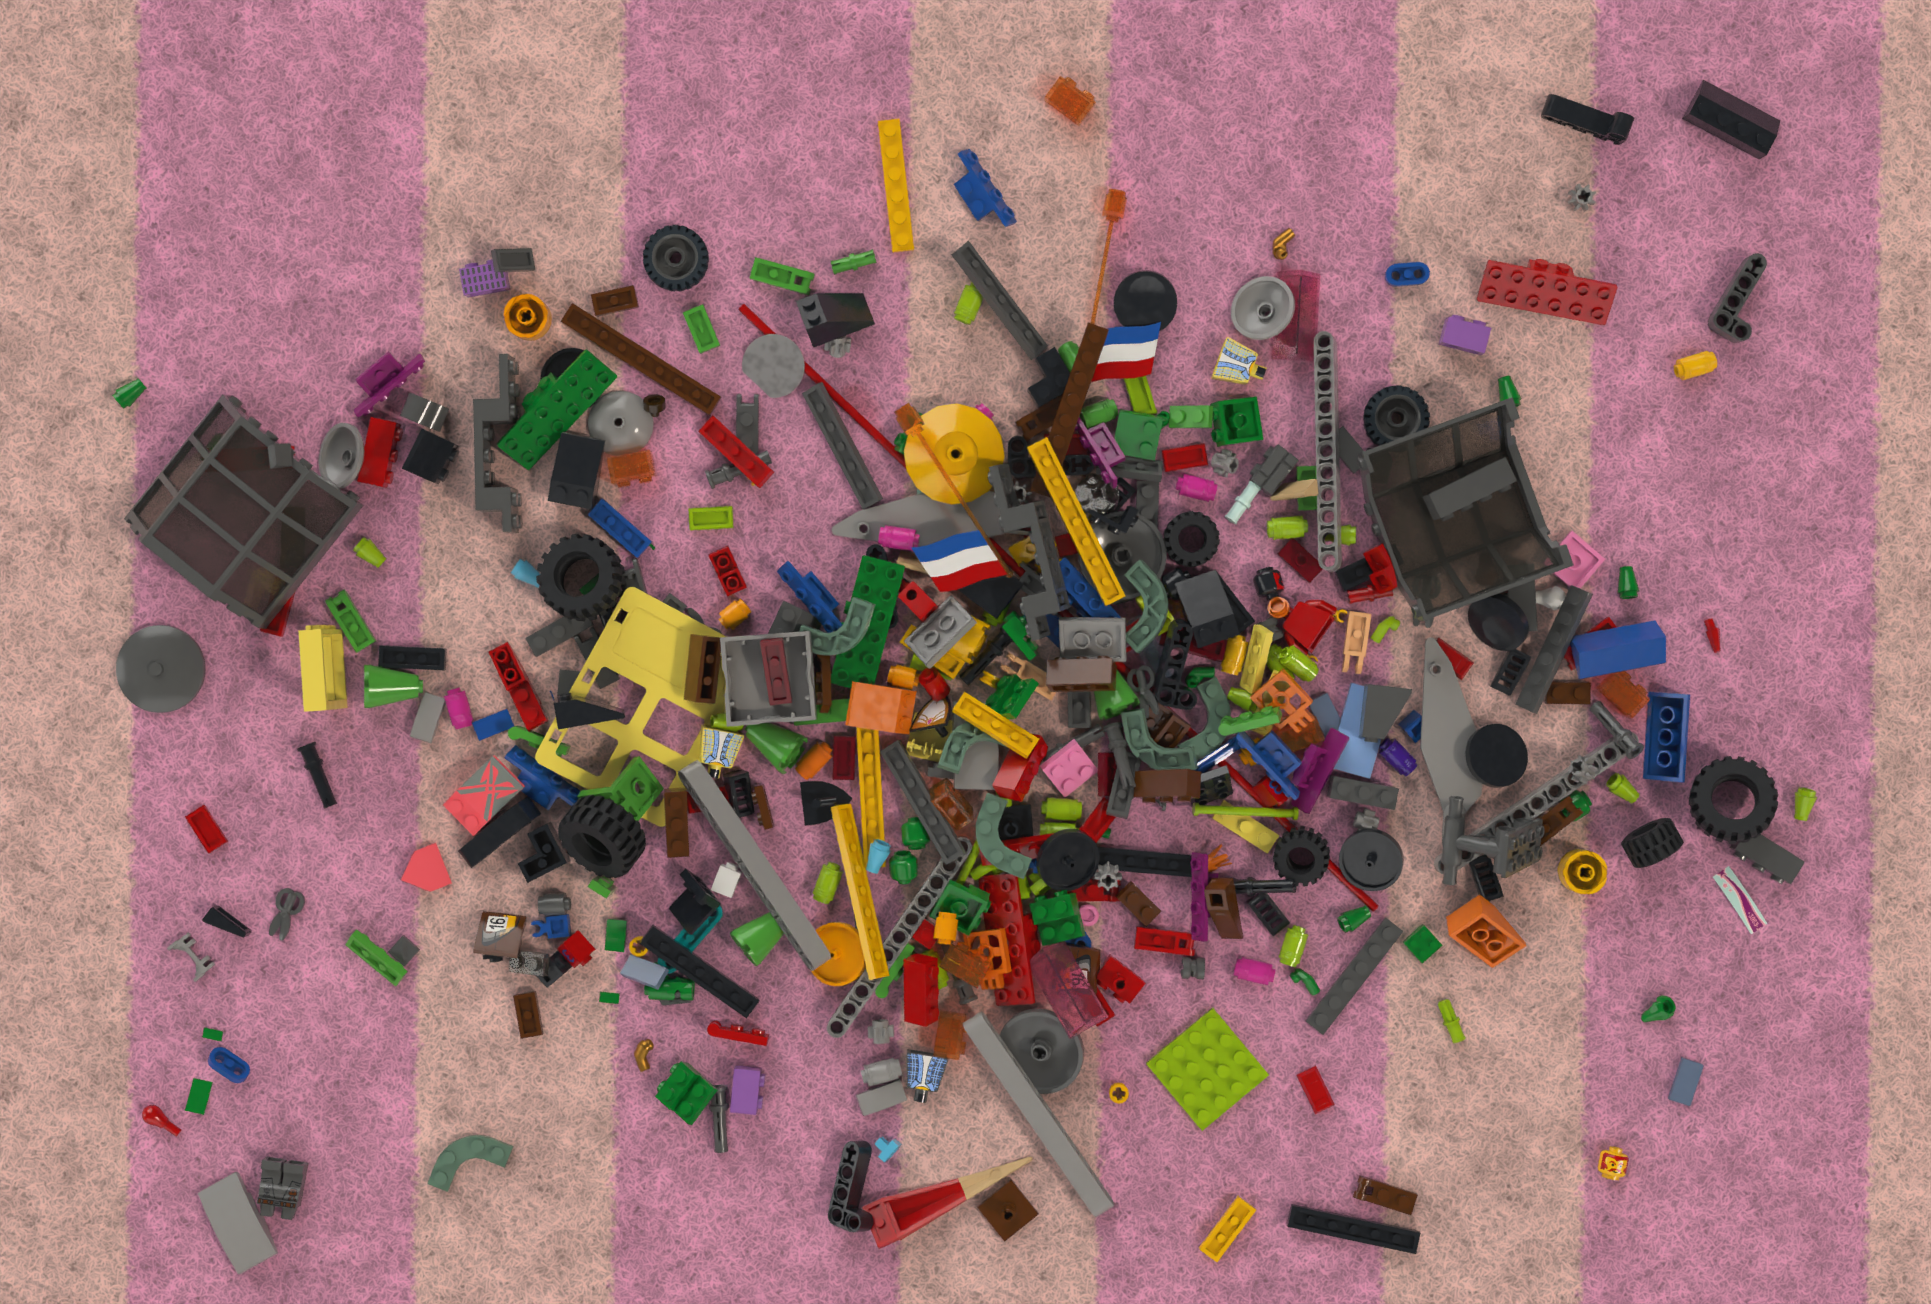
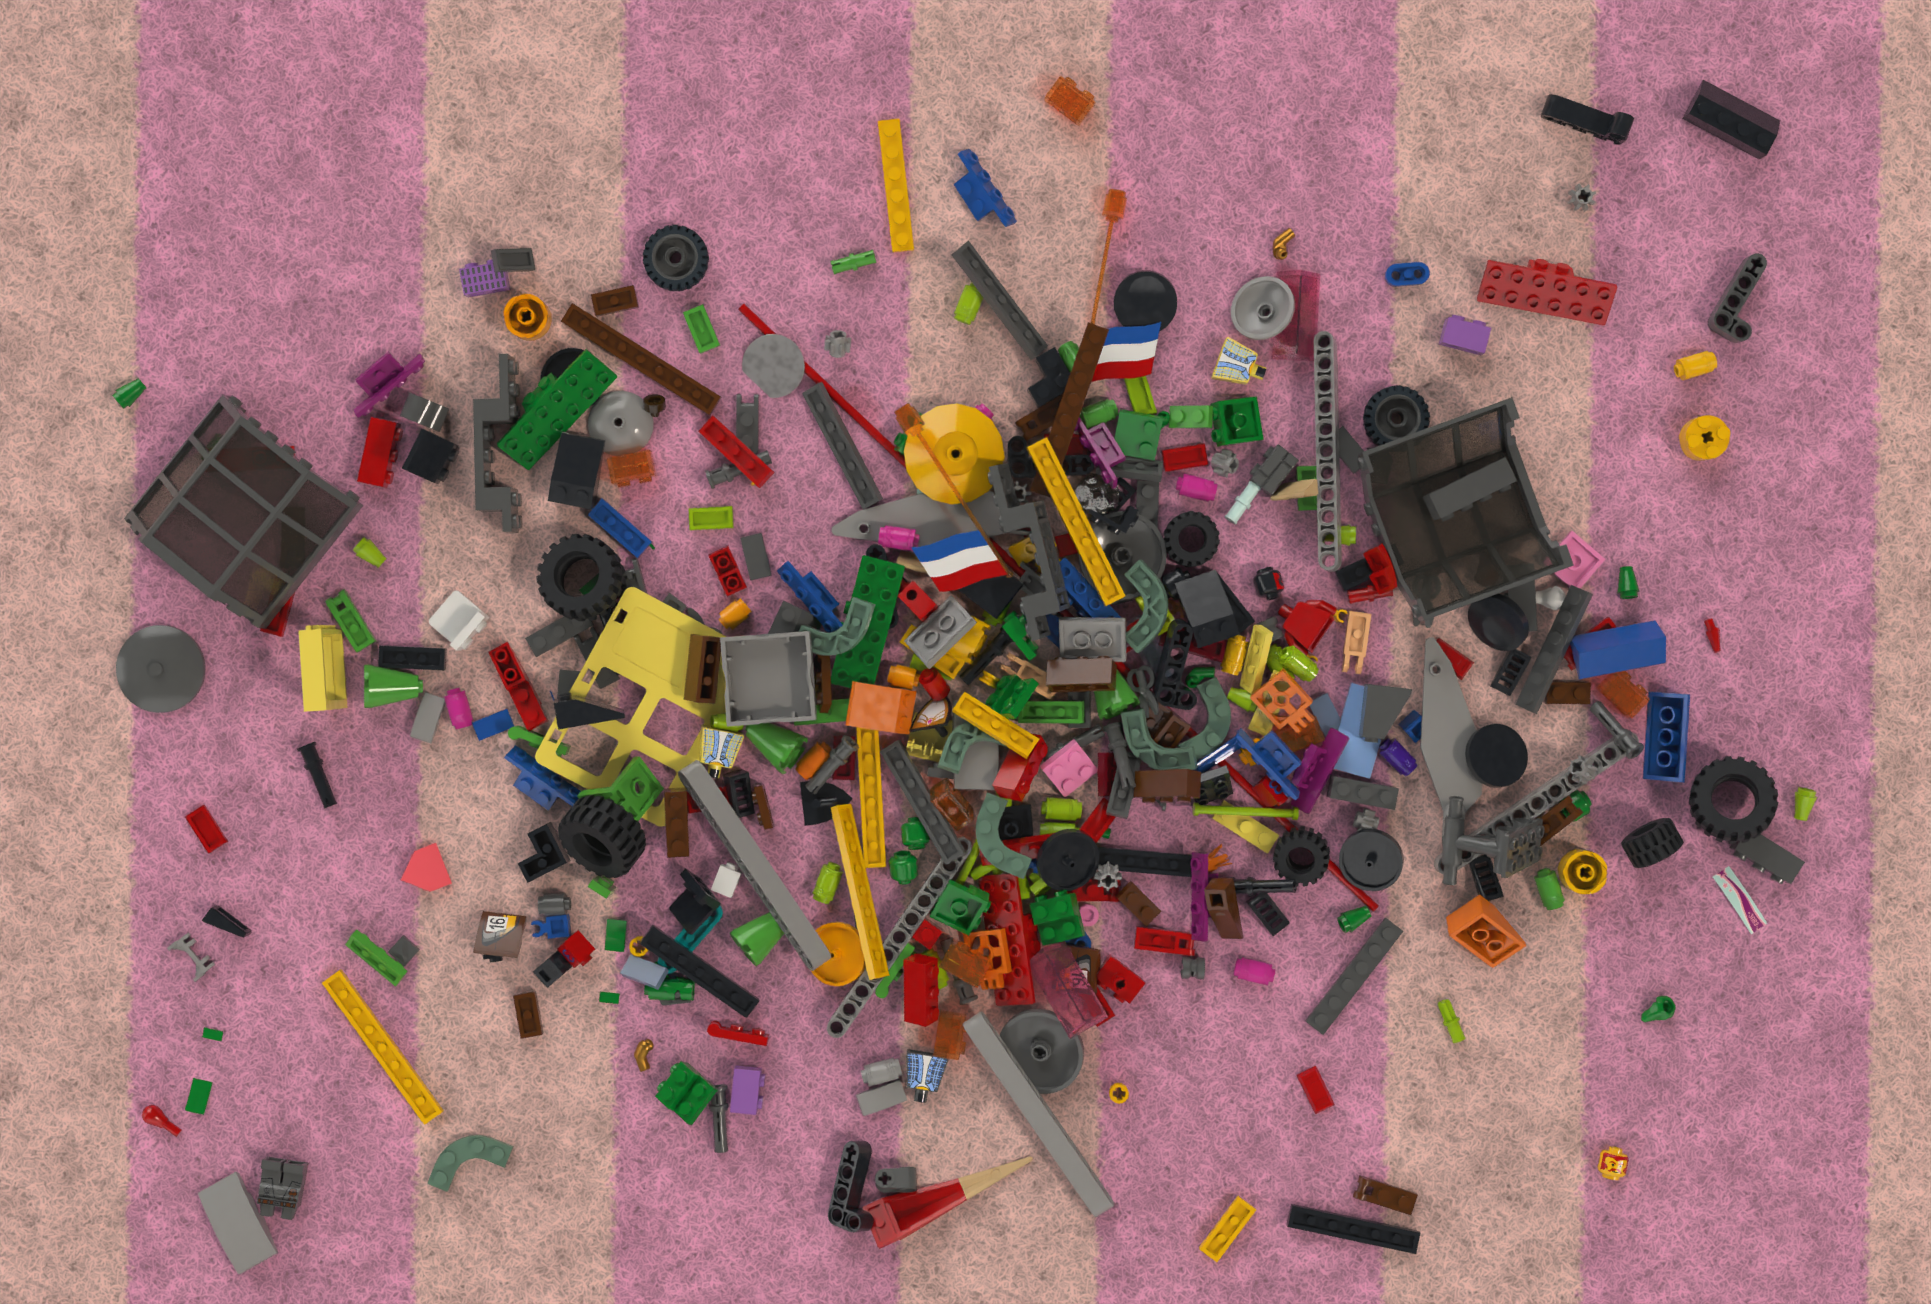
blue plate [208,1047,250,1083] -> none
dark grey slope [268,443,293,469] -> none
dark grey piece [269,888,305,941] -> none
light grey dish [319,423,364,489] -> none
coral slope [443,755,525,836] -> none
black beam [458,797,542,868] -> none
clear smoke plate [508,950,549,976] -> none
medium azure cone [511,559,540,588] -> none
bright green plate [750,257,815,296] -> none
dark red plate [760,638,792,706] -> none
black slope [796,293,875,348] -> none
medium azure cone [866,839,891,874] -> none
light grey gear [868,1019,894,1044] -> none
medium azure tile [875,1137,902,1162] -> none
light orange brick [934,912,958,945] -> none
reddish brown tile [977,1179,1039,1241] -> none
lime plate [1146,1007,1269,1131] -> none
bright green plate [1218,706,1282,736] -> none
lime head [1267,515,1308,540] -> none
orange plate [1267,597,1290,618] -> none
dark red plate [1277,538,1323,583] -> none
lime head [1279,925,1309,967] -> none
green arm [1290,968,1320,995] -> none
lime arm [1370,616,1400,643] -> none
green piece [1403,924,1443,964] -> none
green cone [1498,376,1522,407] -> none
lime cone [1606,773,1640,804] -> none
sand blue tile [1668,1057,1704,1106] -> none
none -> yellow plate [322,969,444,1125]
none -> white bracket [429,591,489,651]
none -> dark grey tile [740,533,772,581]
none -> dark grey pin [805,735,859,794]
none -> dark grey piece [875,1167,917,1193]
none -> bright green plate [1018,701,1084,723]
none -> bright green head [1534,868,1565,910]
none -> yellow brick [1679,415,1730,461]

